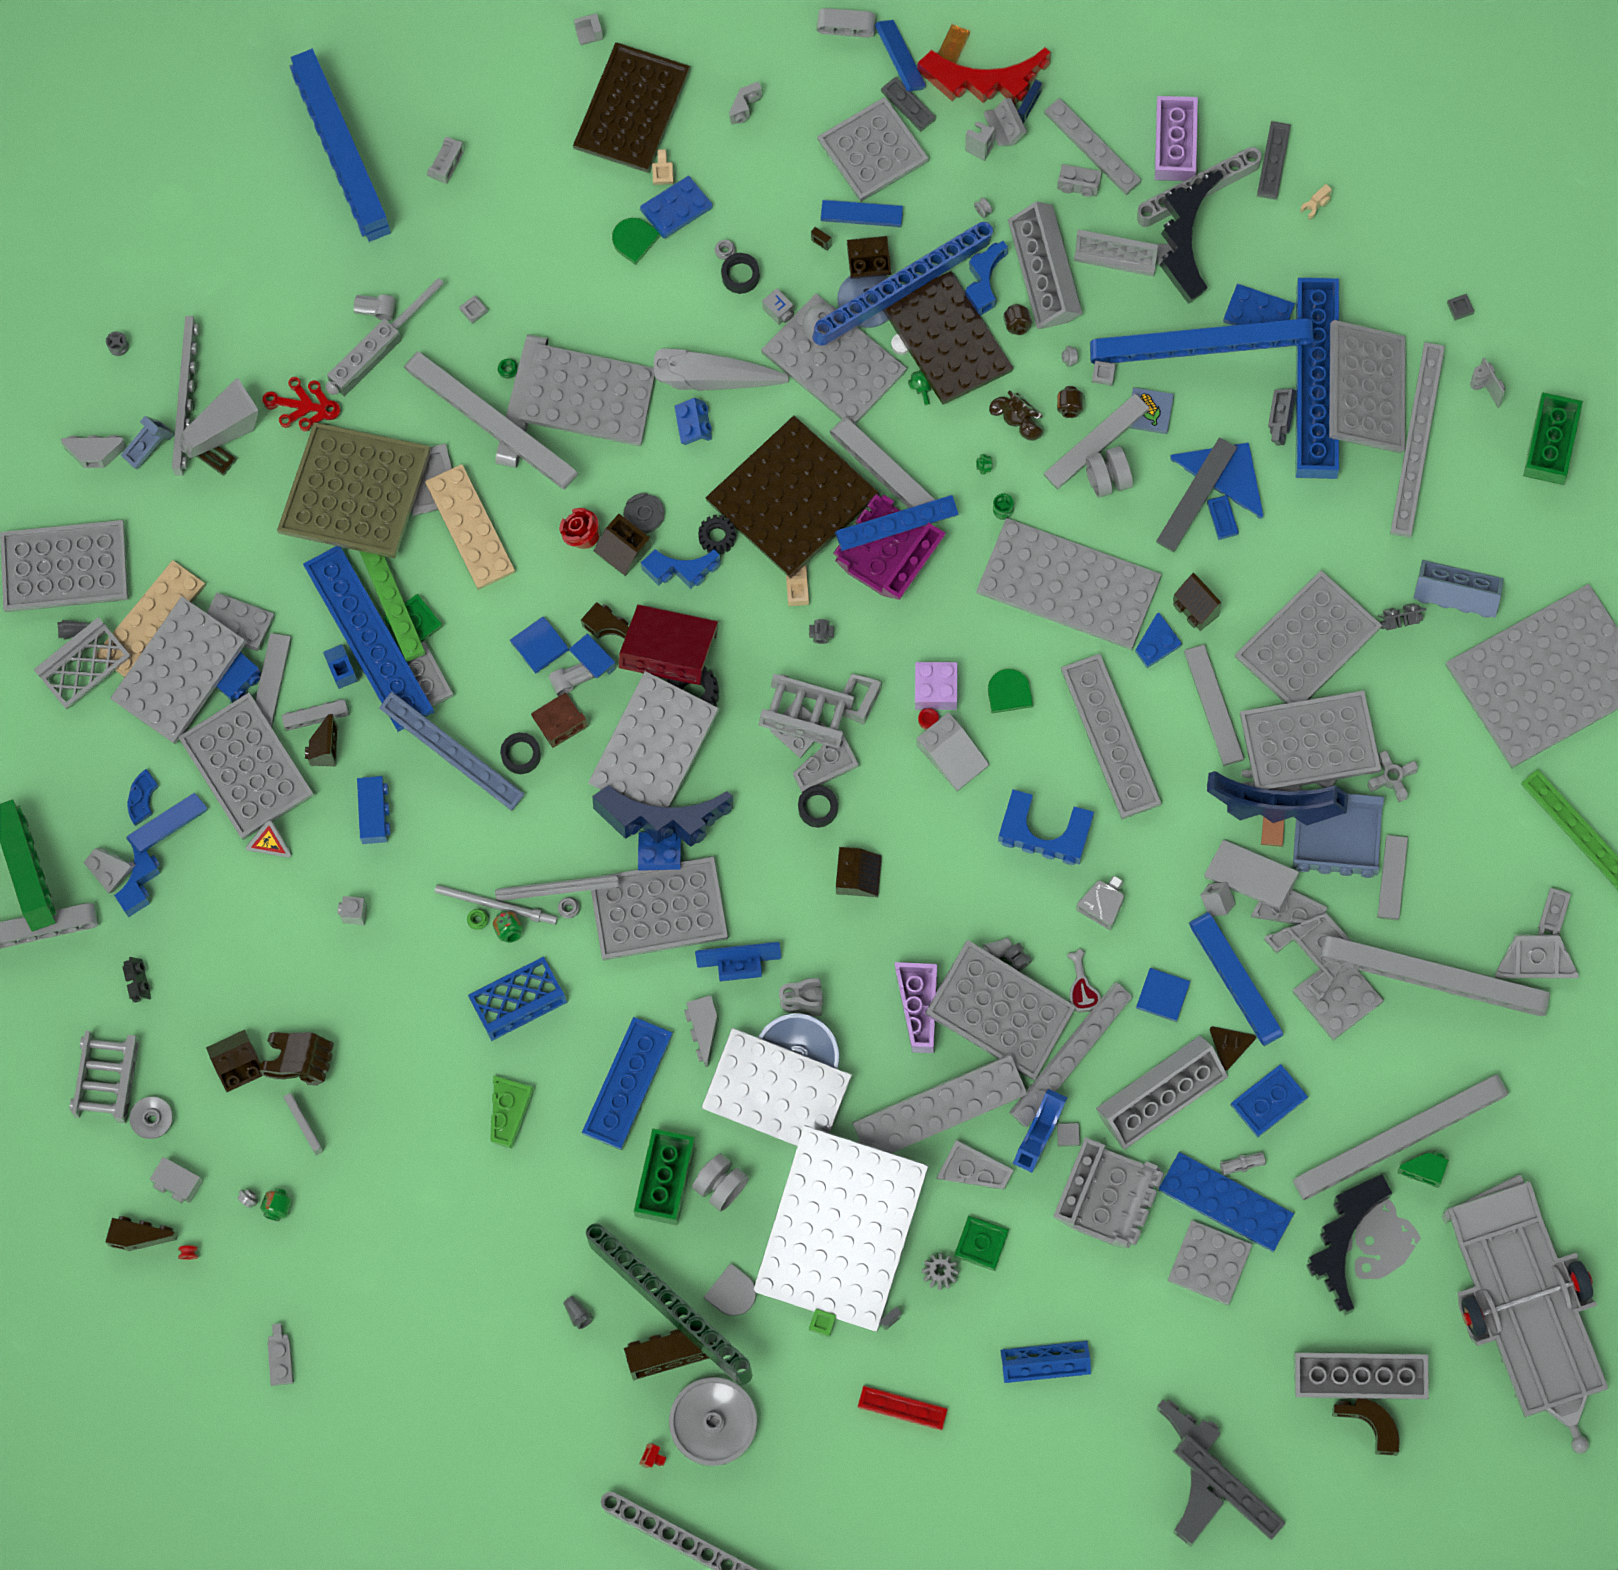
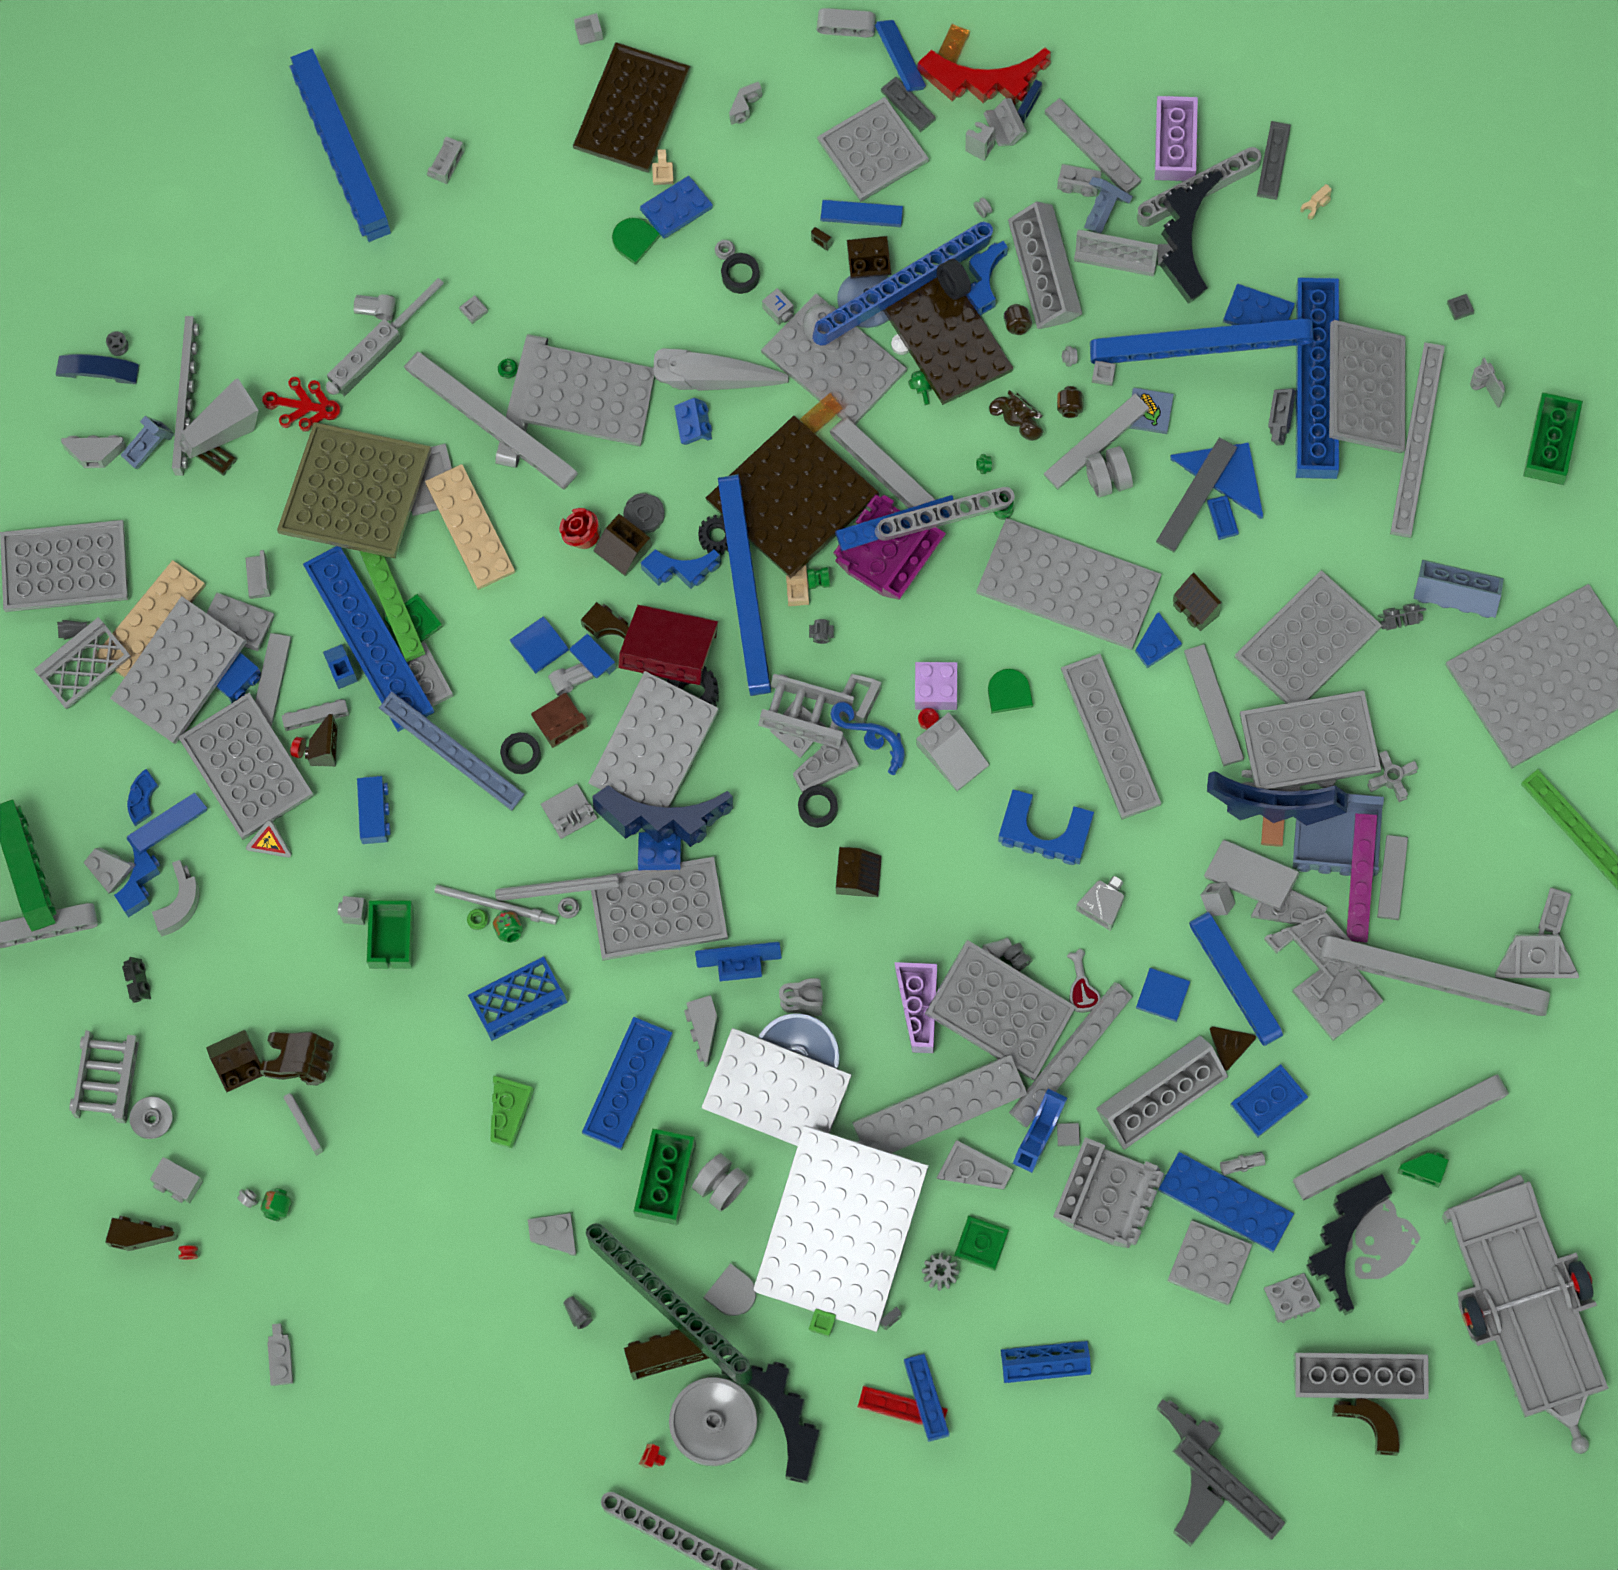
none -> dark blue slope [56,354,139,384]
none -> light grey arch [152,860,199,937]
none -> light grey panel [246,550,270,599]
none -> red tile [290,737,306,759]
none -> green piece [367,900,414,969]
none -> light grey wing [528,1213,576,1256]
none -> light grey hinge [540,784,597,839]
none -> blue beam [718,474,771,696]
none -> black arch [721,1362,820,1484]
none -> clear orange plate [800,392,844,434]
none -> green wheel [807,567,830,590]
none -> blue plant [830,702,905,775]
none -> light grey beam [875,487,1015,541]
none -> blue tile [903,1354,949,1442]
none -> black tyre [937,259,971,300]
none -> sand blue bracket [1084,177,1133,234]
none -> light grey hinge [1264,1273,1320,1323]
none -> magenta plate [1346,813,1377,943]

